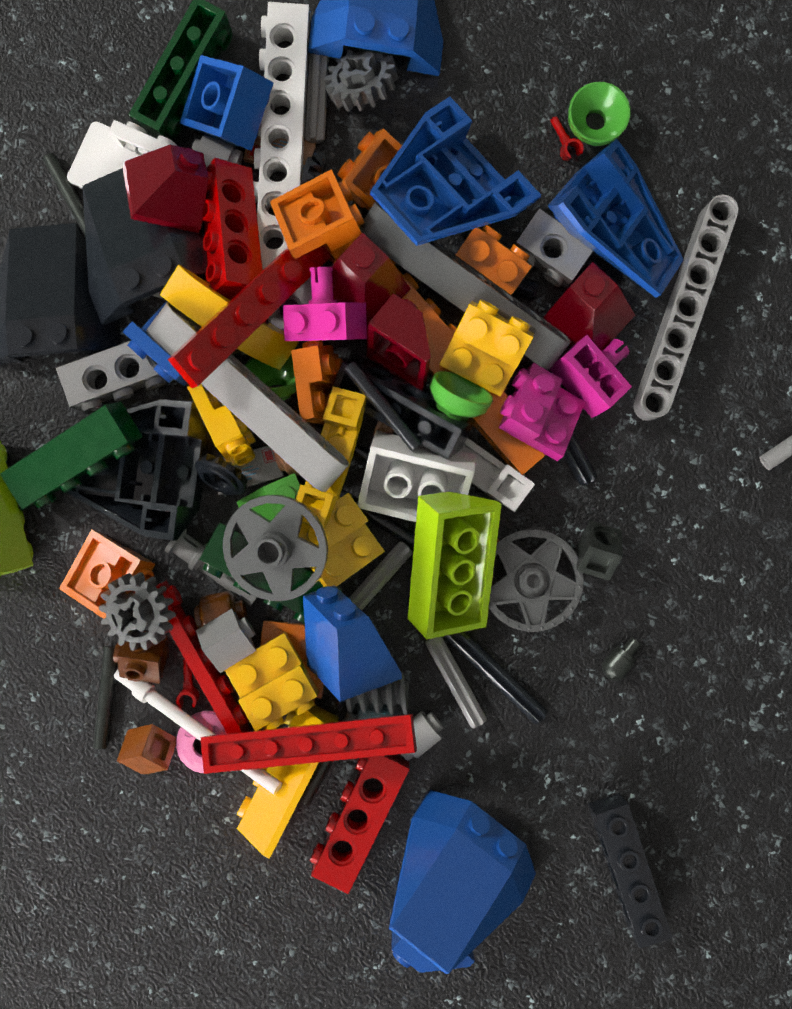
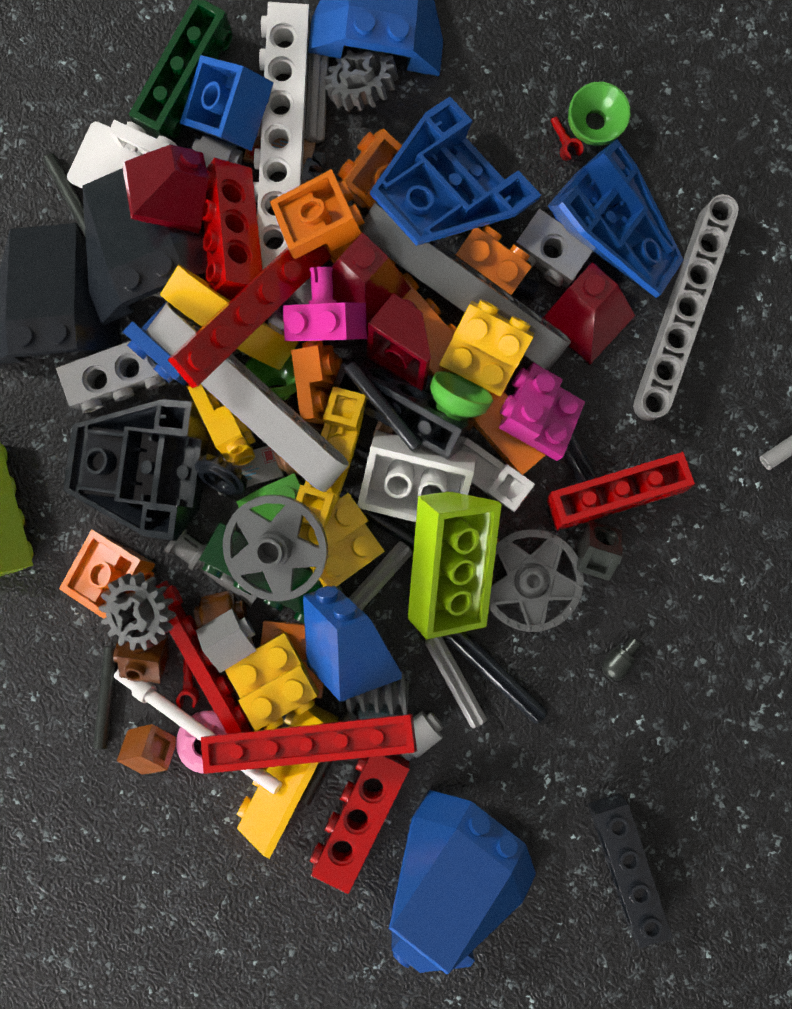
dark green brick [0,401,143,509] -> none
dark pink brick [550,335,632,418] -> none
none -> red brick [546,452,695,531]

